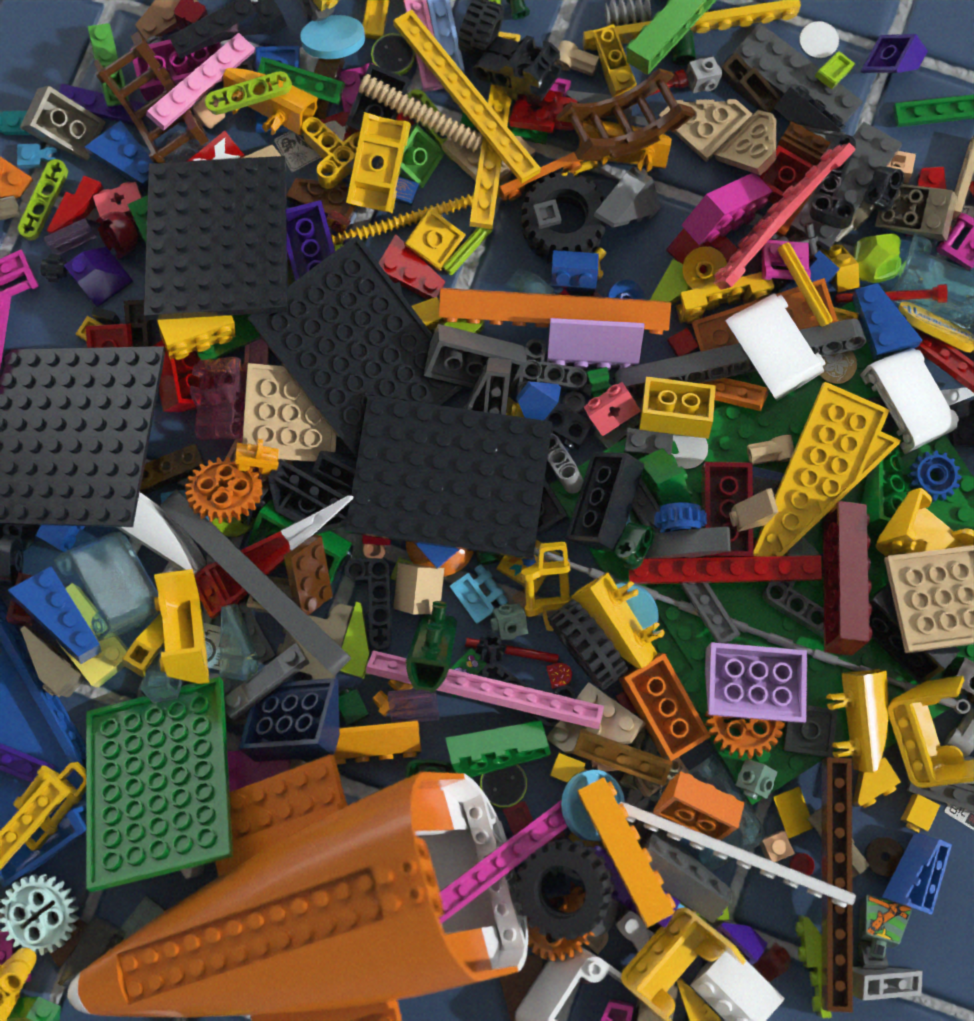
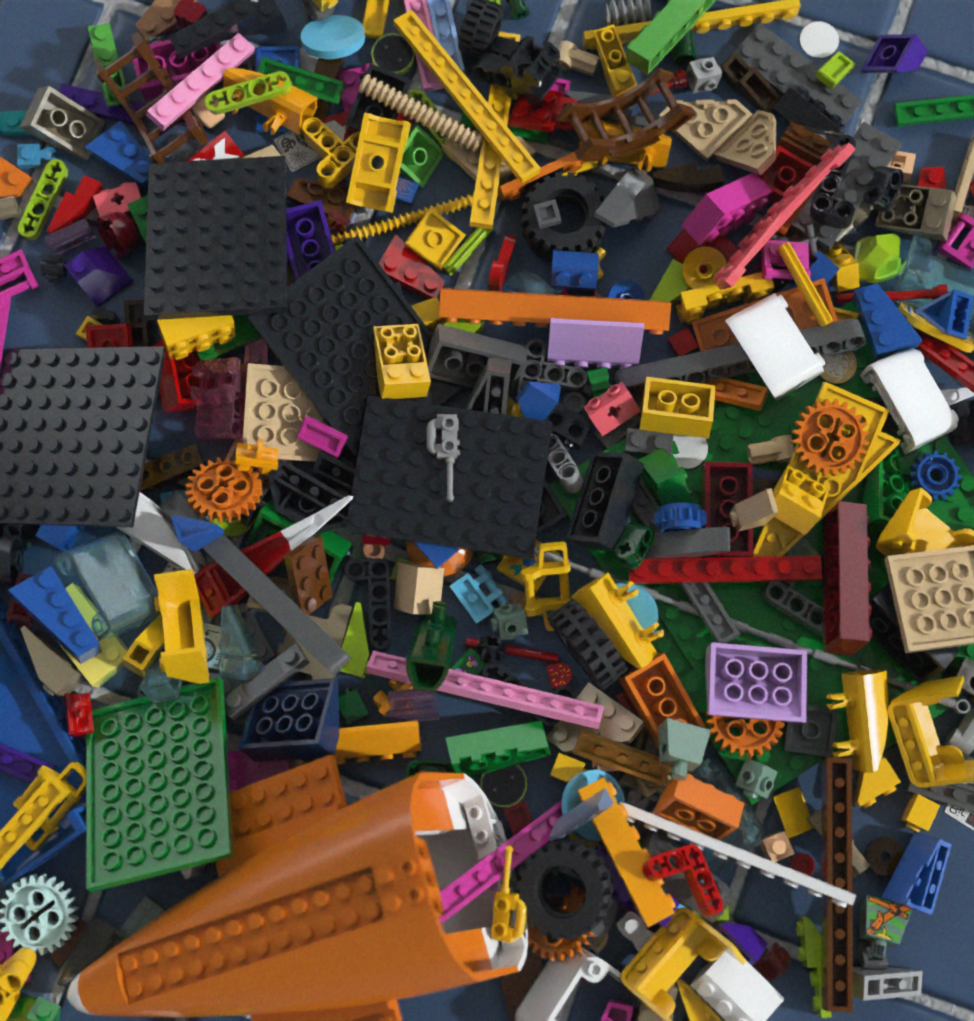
none -> red hips [65,693,94,737]
none -> blue slope [171,515,224,552]
none -> dark pink tile [296,416,348,458]
none -> yellow slope [373,324,431,399]
none -> light grey piece [427,414,460,502]
none -> red beam [489,234,517,291]
none -> yellow piece [491,845,526,943]
none -> sand blue slope [549,788,614,841]
none -> red beam [642,844,723,917]
none -> dark brown slope [652,162,725,193]
none -> sand green torso [658,718,710,781]
none -> yellow slope [772,465,829,535]
none -> orange gear [791,399,870,476]
none -> blue slope [915,289,974,340]

